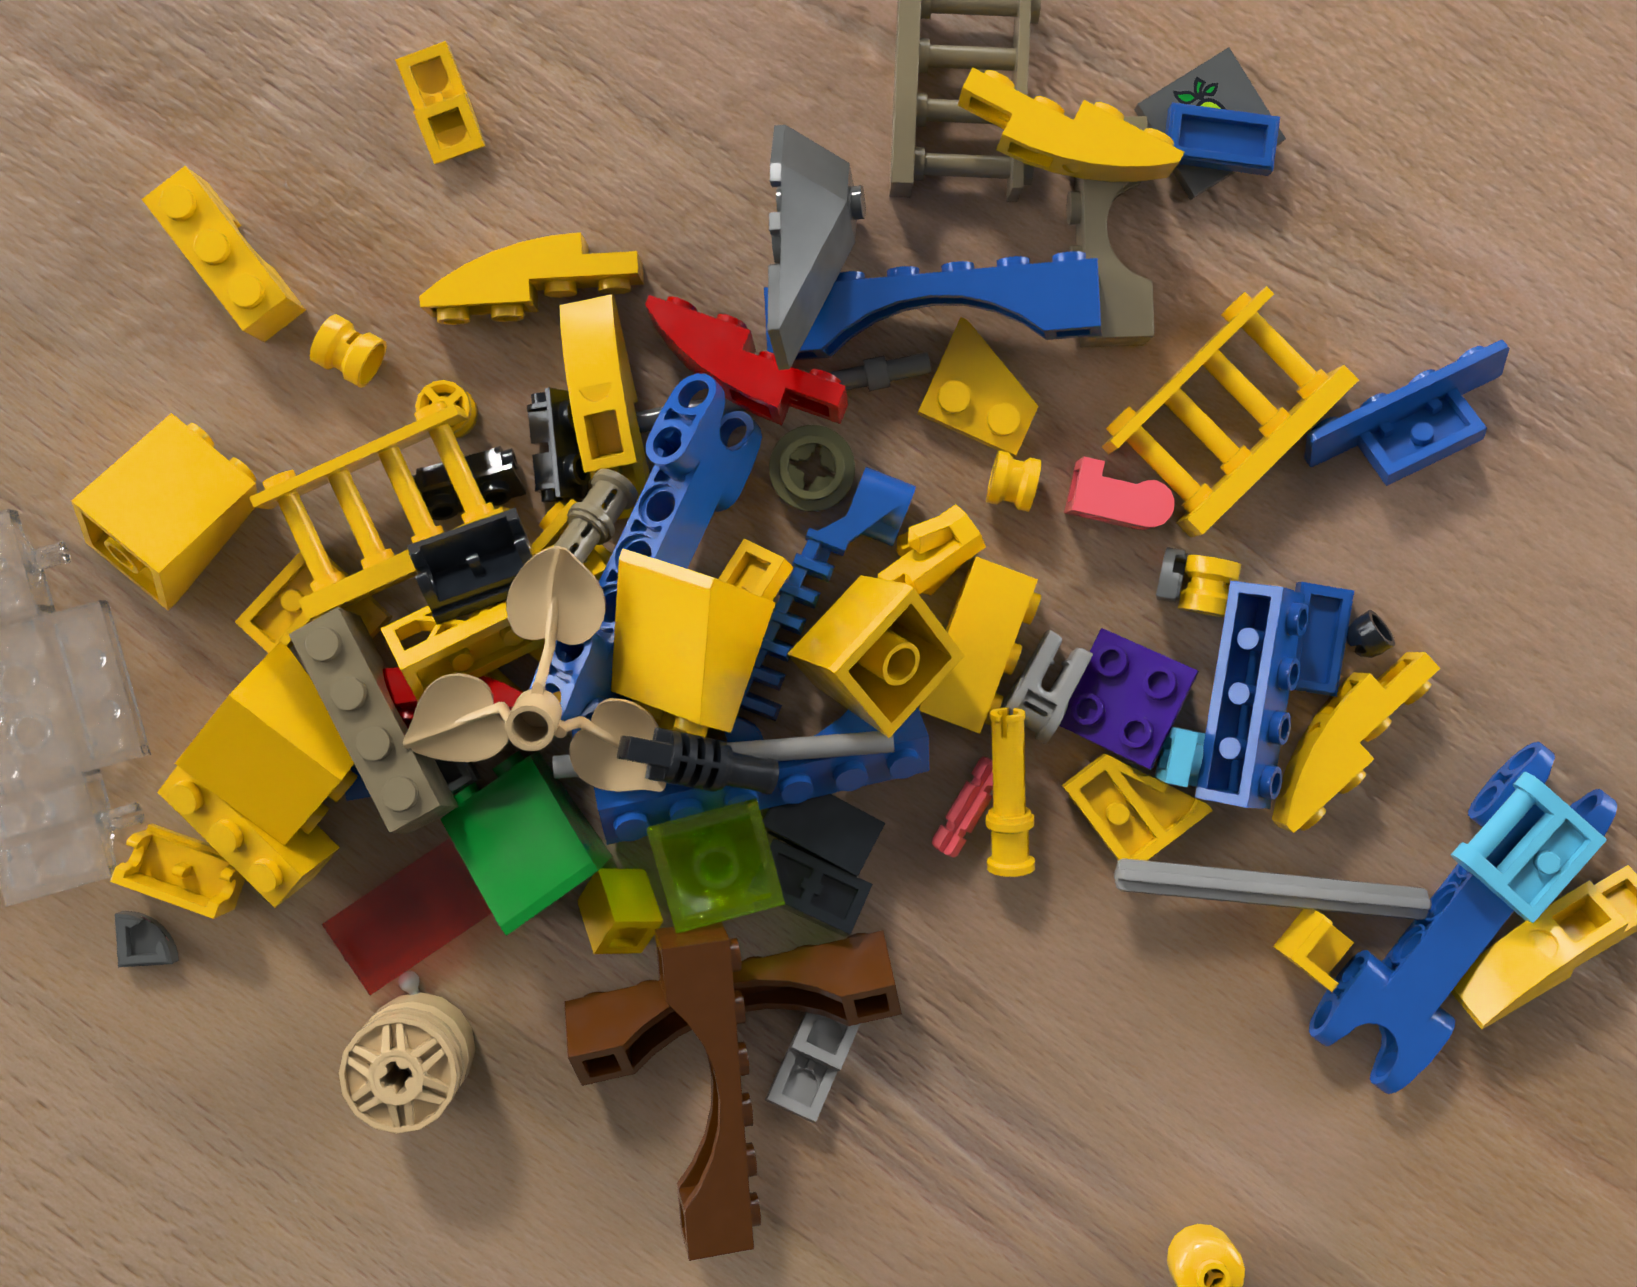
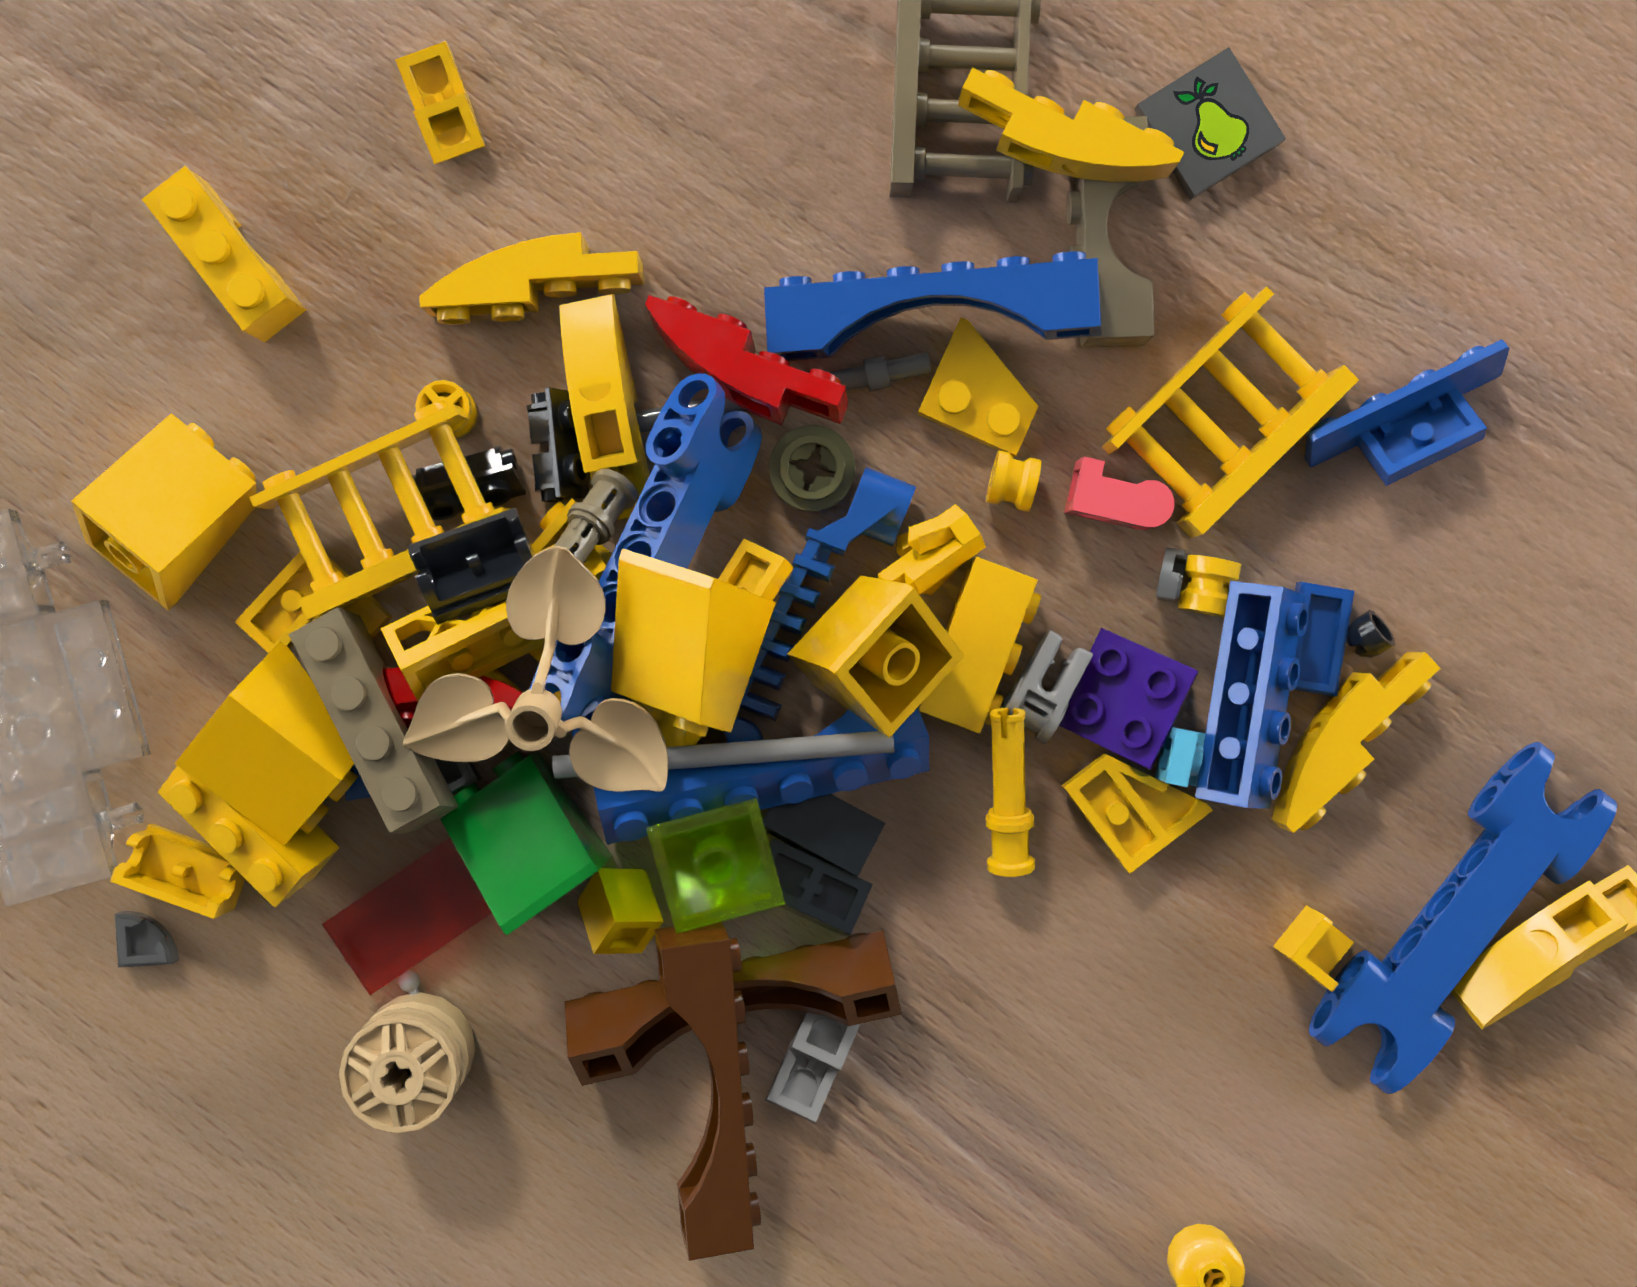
yellow wheel [309,314,387,388] -> none
black hinge [617,727,779,795] -> none
dark grey wedge [767,125,866,370] -> none
coral axle [932,757,993,858] -> none
light grey axle [1114,858,1432,920] -> none
blue tile [1165,102,1280,176] -> none
medium azure plate [1451,772,1607,923] -> none

